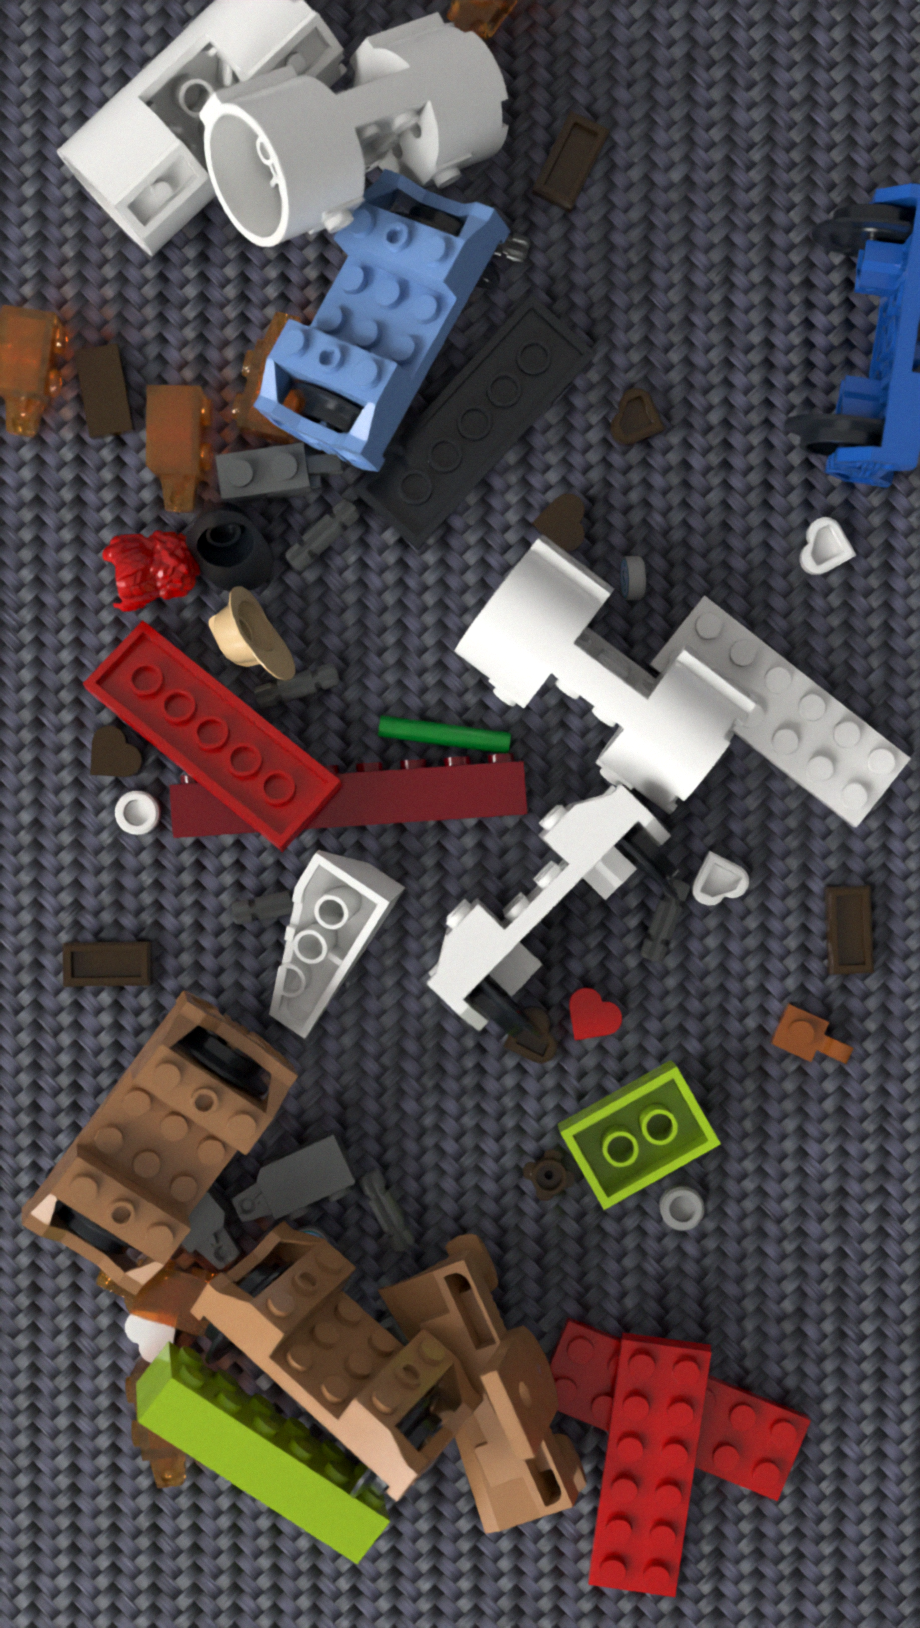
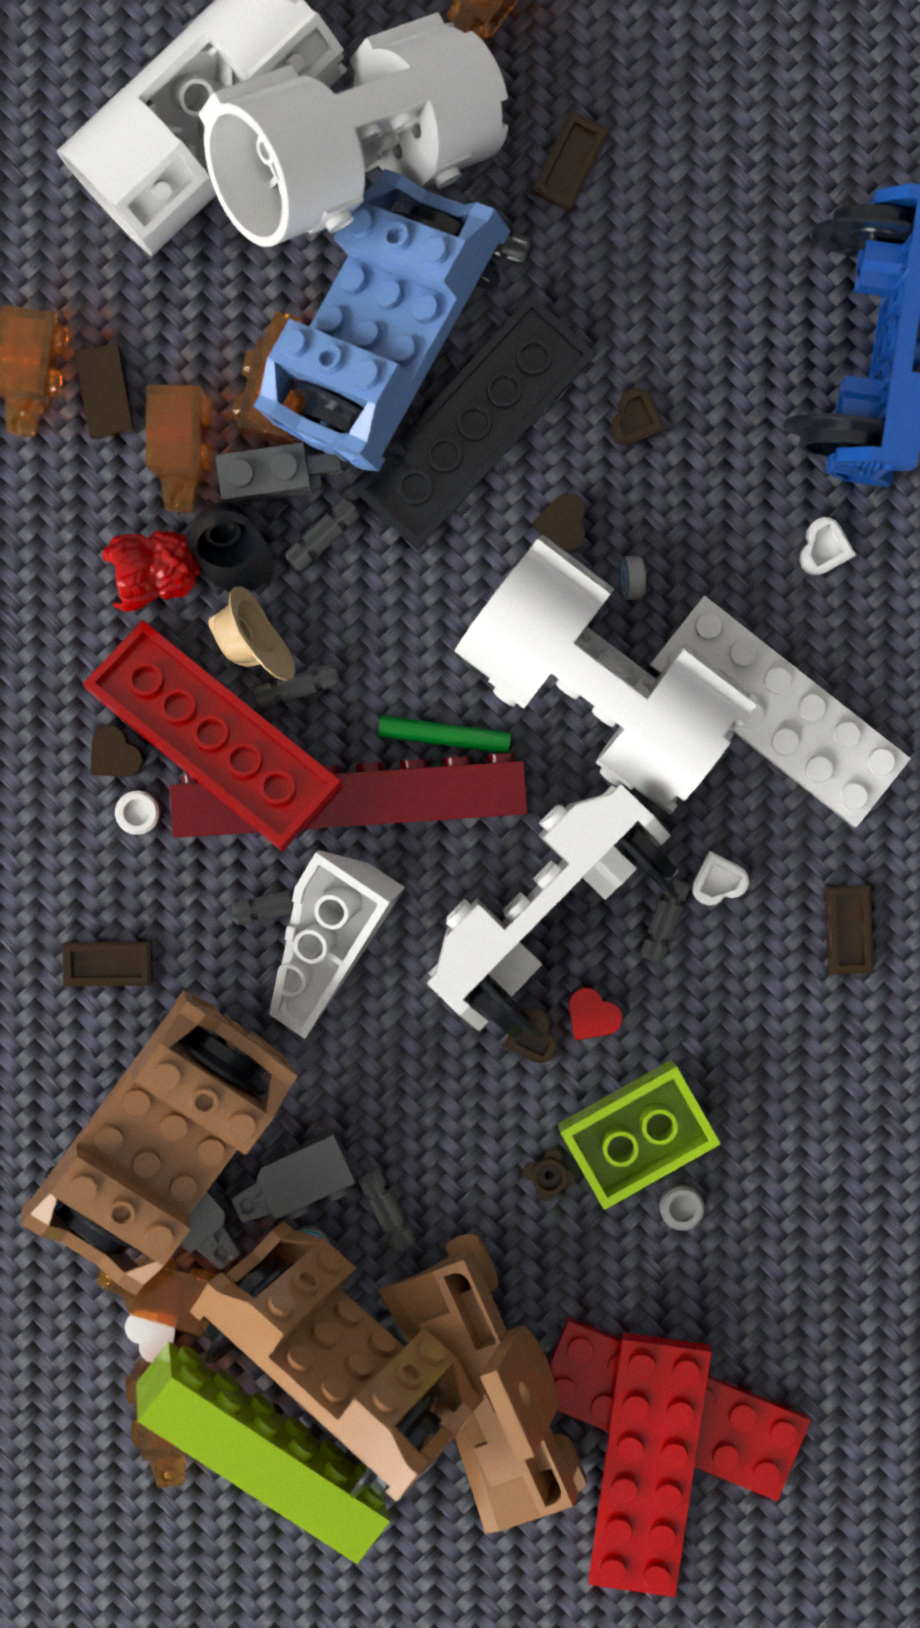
dark orange plate [770,1003,854,1064] -> none

